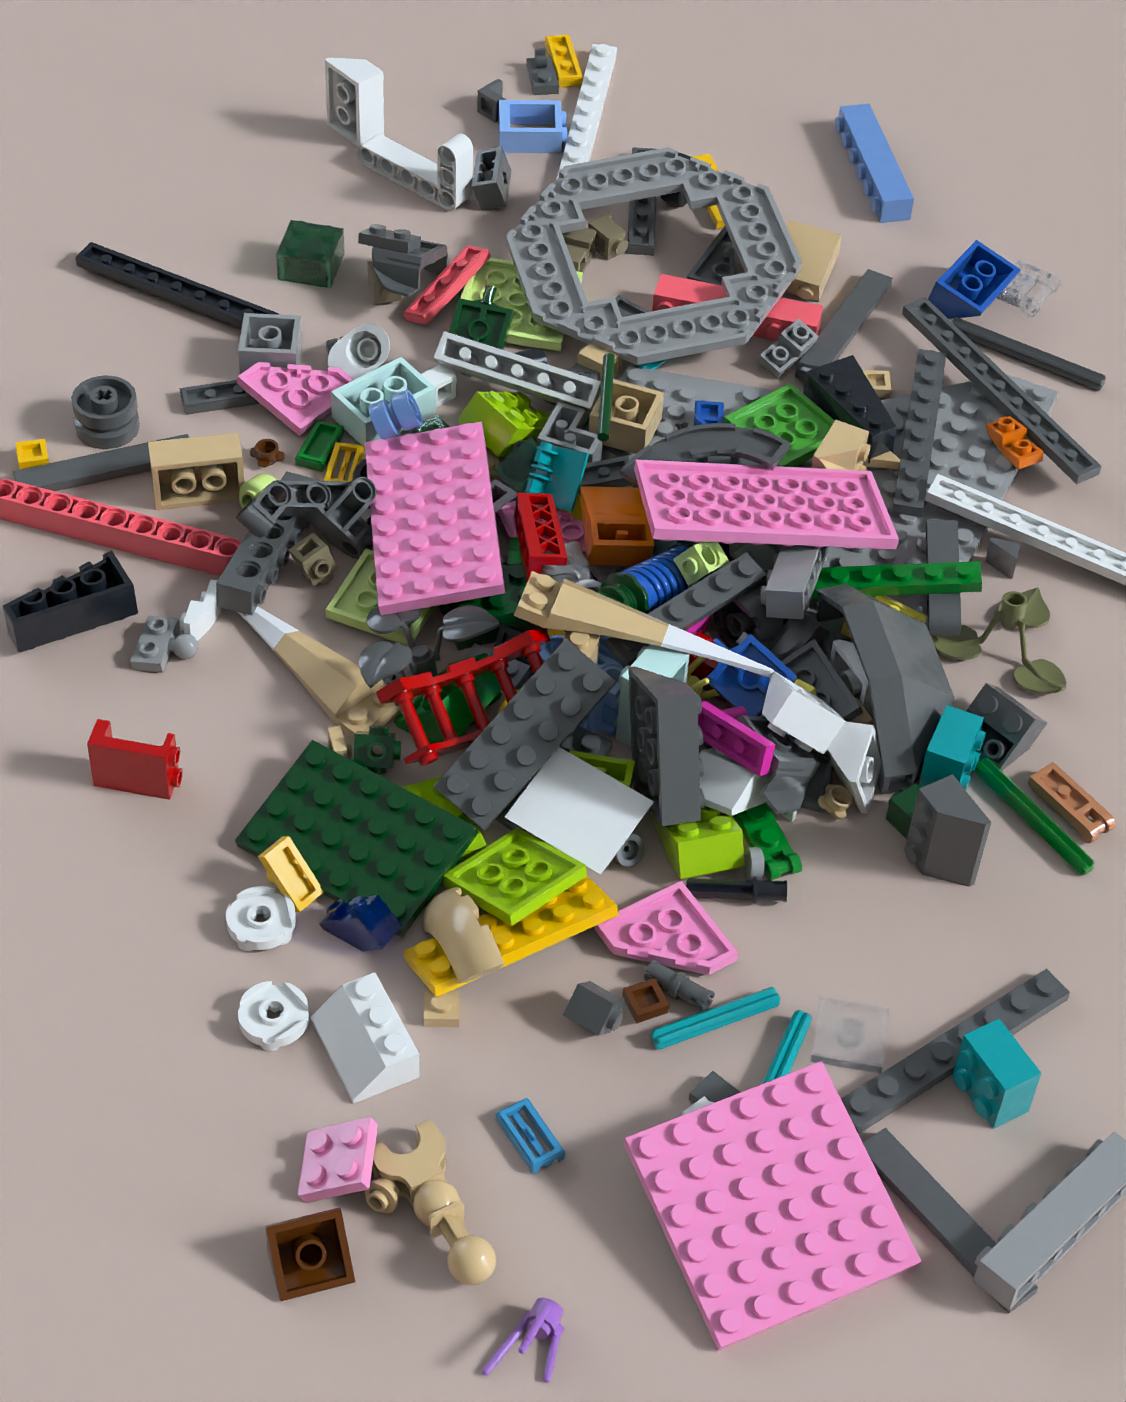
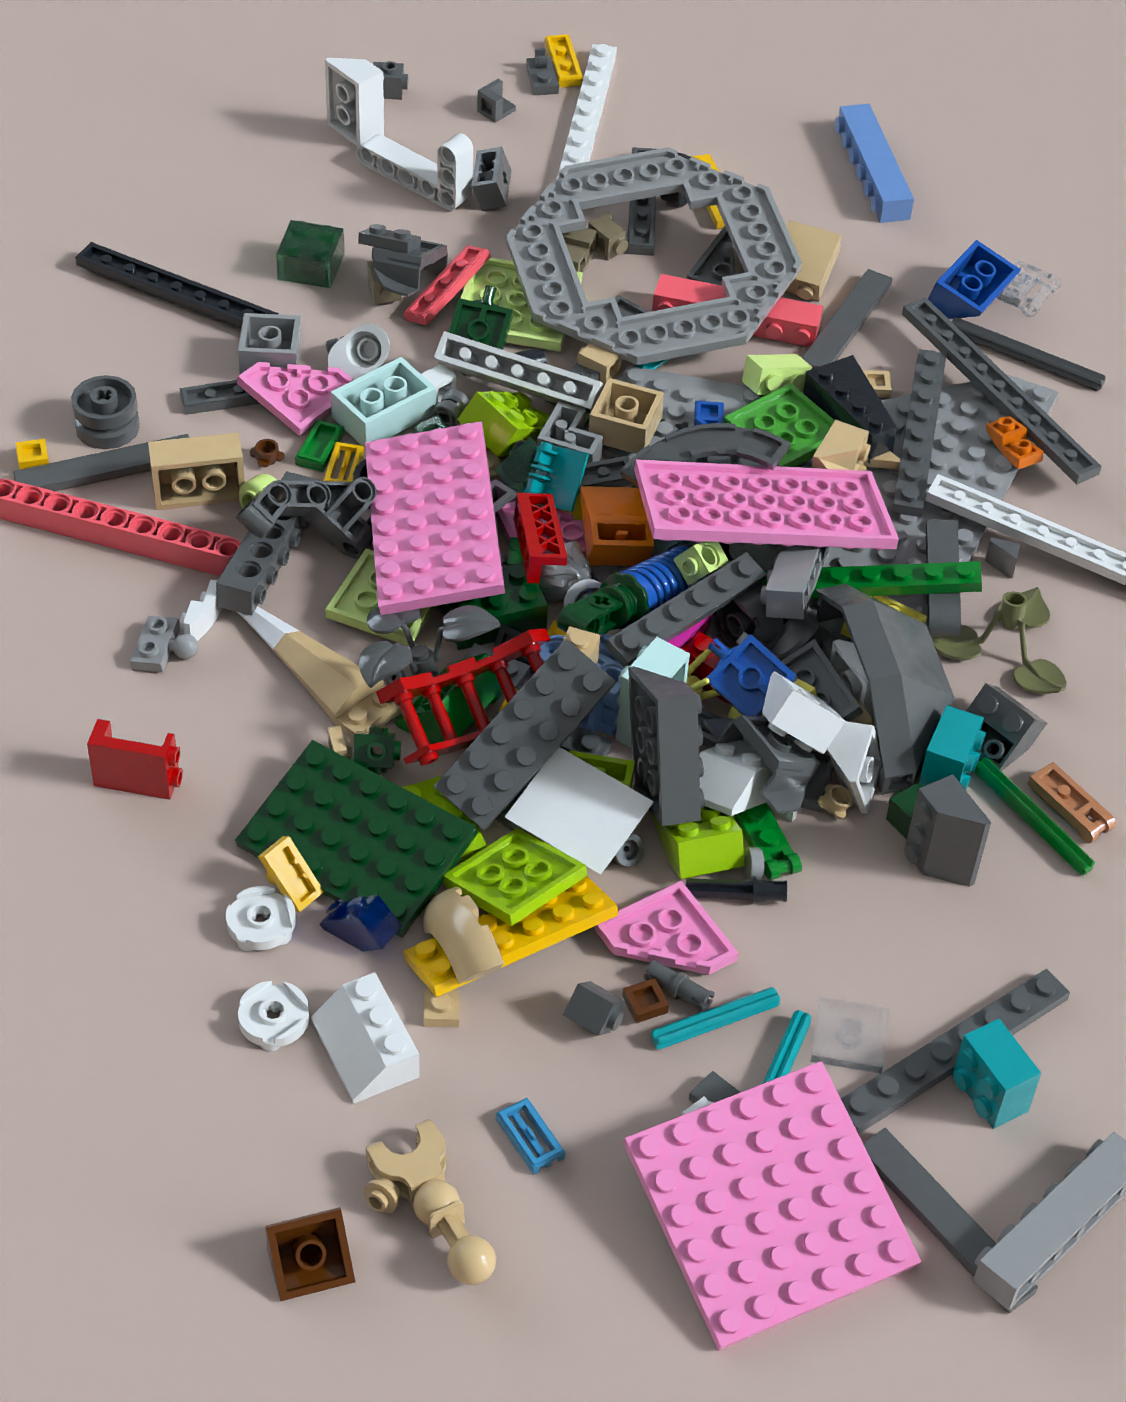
black wedge [3,550,138,653] -> none
dark tan brick [289,533,339,586] -> none
bright pink plate [298,1117,378,1203] -> none
medium blue wheel [368,389,423,440] -> none
medium lavender plant [482,1298,564,1382] -> none
light blue window [498,100,567,153] -> none
tan plate [514,571,774,677] -> none
dark green bar [597,353,615,442] -> none
dark pink piece [698,701,776,776] -> none
light grey slope [757,318,819,379] -> none
none -> dark grey brick [373,61,408,100]
none -> flat silver wheel [432,389,470,428]
none -> yellowish green brick [742,354,812,395]

